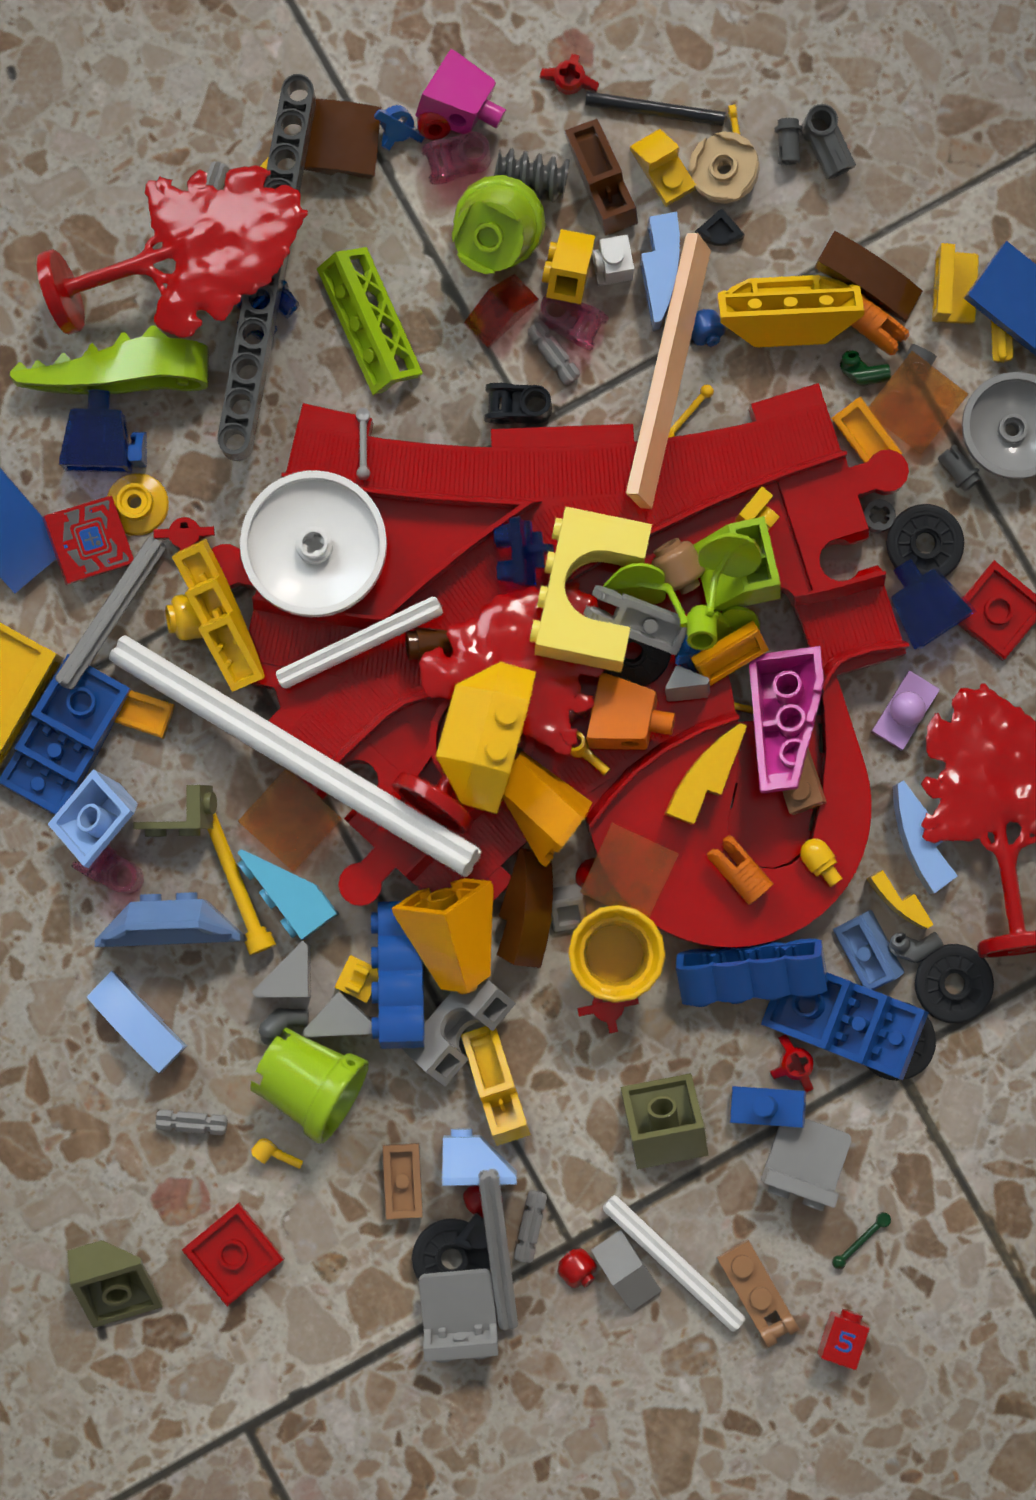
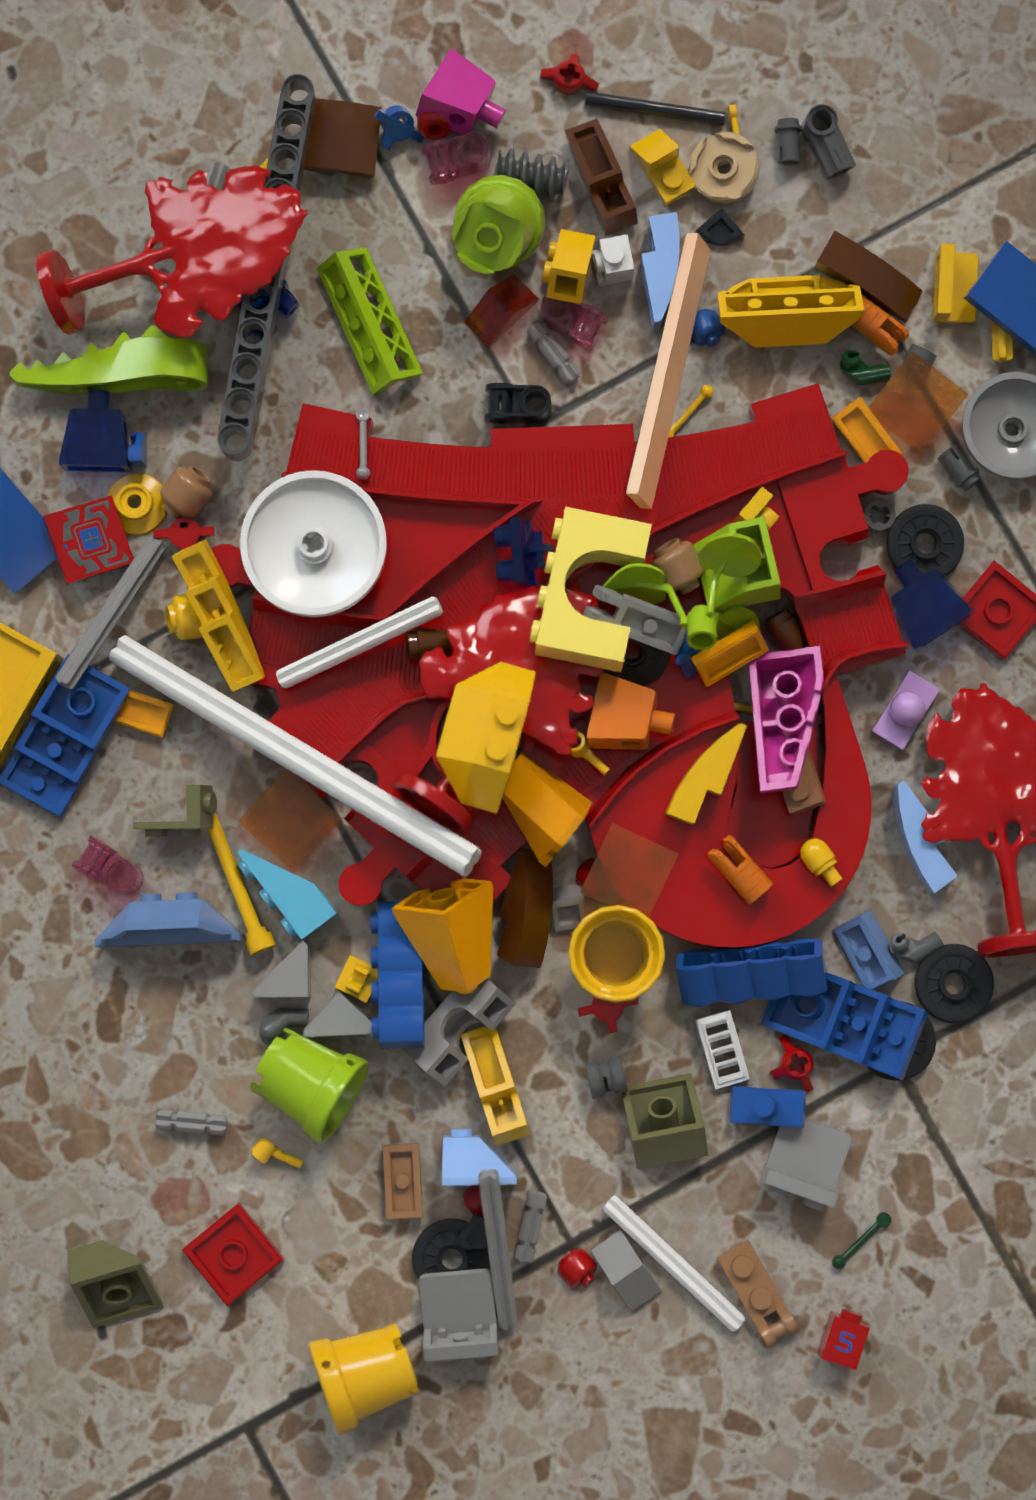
light blue slope [48,769,138,868] -> none
light blue slope [87,971,188,1073] -> none
light grey slope [665,666,710,702] -> none
yellow slope [866,870,934,929] -> none
none -> medium nougat head [160,465,213,519]
none -> yellow piece [308,1323,420,1435]
none -> dark grey wheel [585,1056,628,1099]
none -> white slope [694,1010,750,1090]
none -> reddish brown cone [763,608,806,651]

